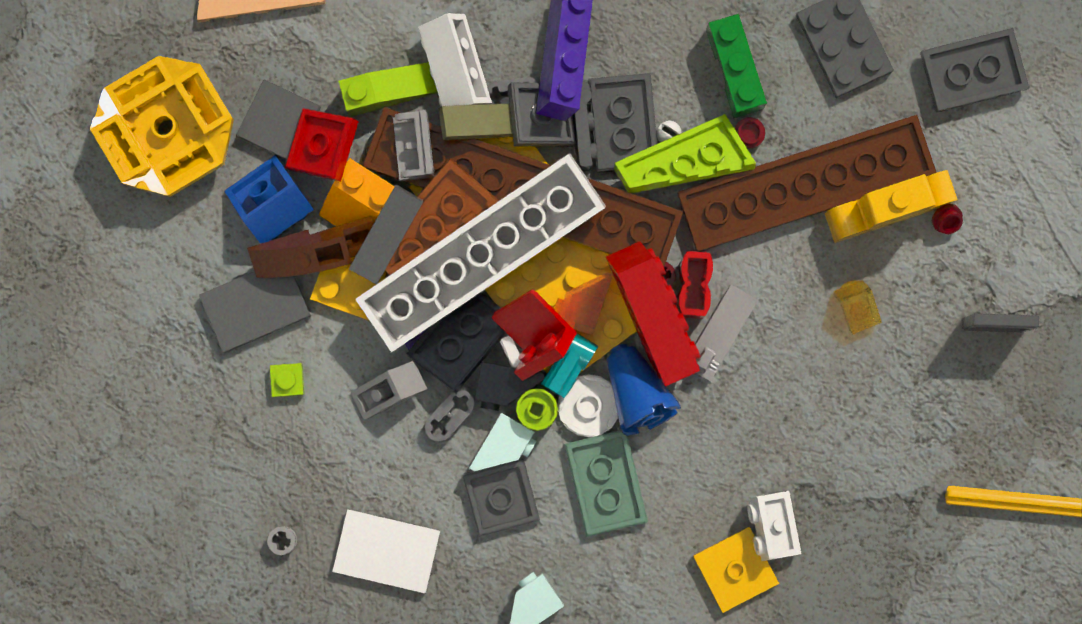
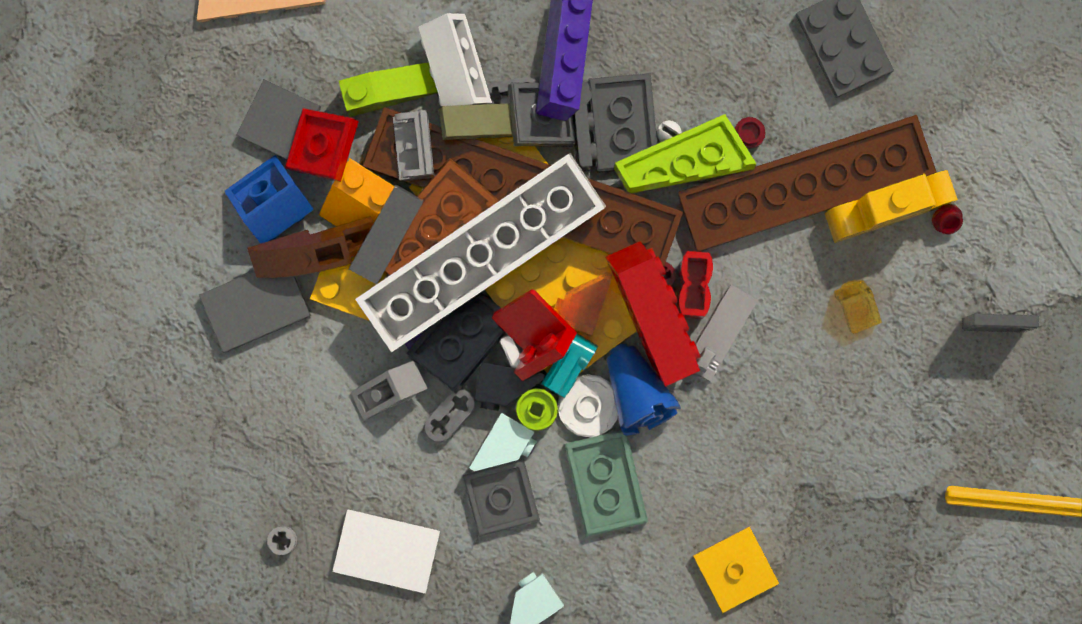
yellow piece [90,56,234,197] -> none
lime plate [270,363,305,397] -> none
green arch [706,14,767,119] -> none
white bracket [747,491,801,561] -> none
dark grey plate [920,28,1029,113] -> none

